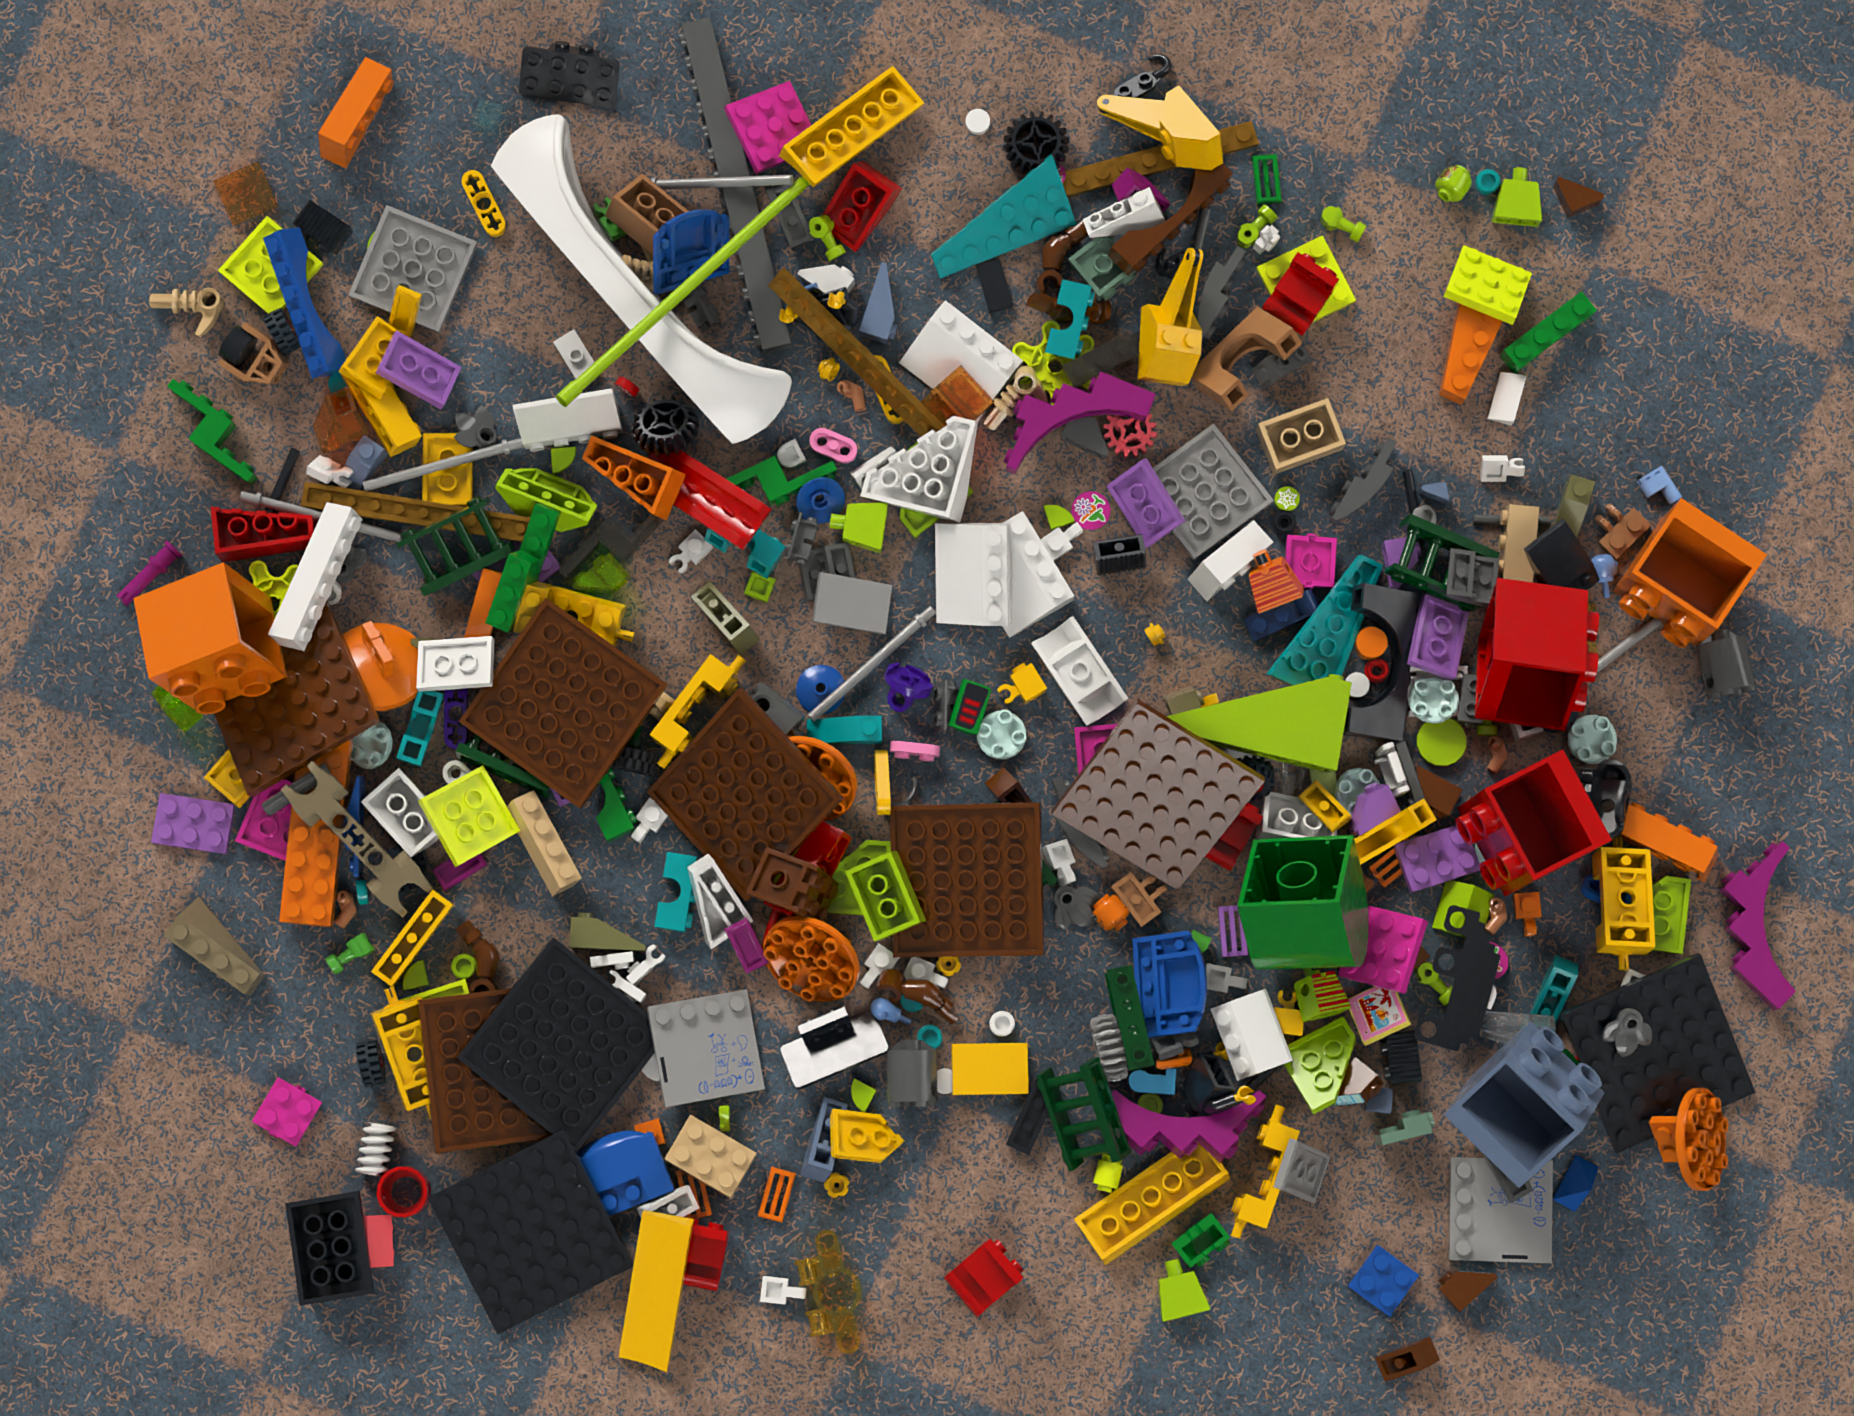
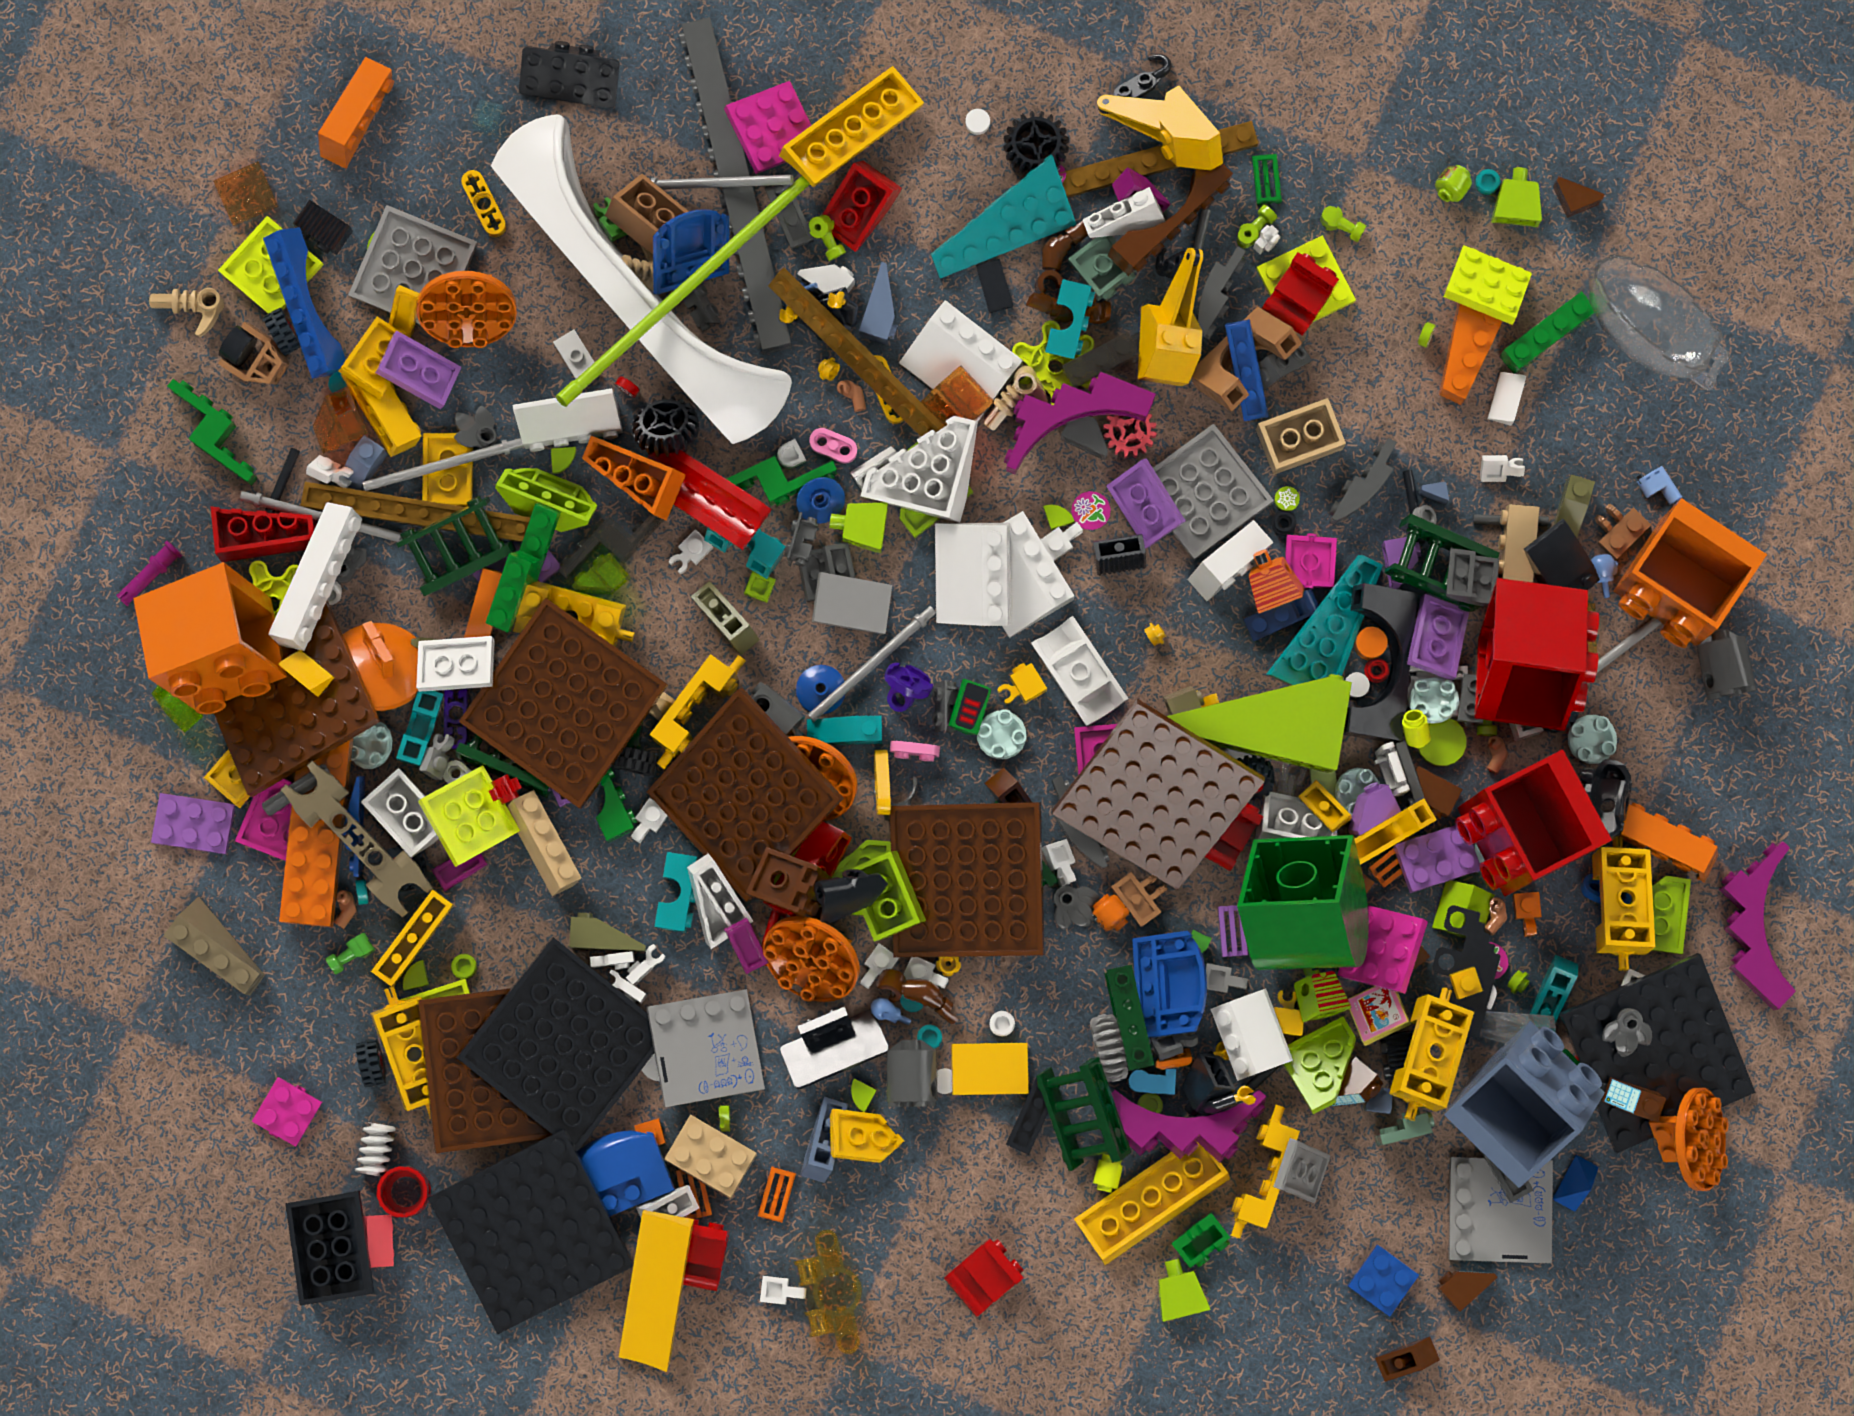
reddish brown piece [456,920,500,992] -> none
yellow plate [824,1172,849,1198] -> none
lime leg [1415,962,1453,1006] -> none
none -> yellow slope [278,650,334,697]
none -> orange bracket [416,271,517,348]
none -> light grey plate [419,734,455,780]
none -> red gear [489,774,522,805]
none -> black panel [814,869,888,924]
none -> blue tile [1225,319,1269,422]
none -> yellow brick [1389,988,1474,1121]
none -> neon yellow brick [1402,710,1431,748]
none -> lime tile [1418,322,1436,348]
none -> yellow plate [1449,967,1483,999]
none -> lime plate [1507,970,1530,994]
none -> clear windscreen [1589,255,1730,391]
none -> slope [1602,1077,1666,1122]

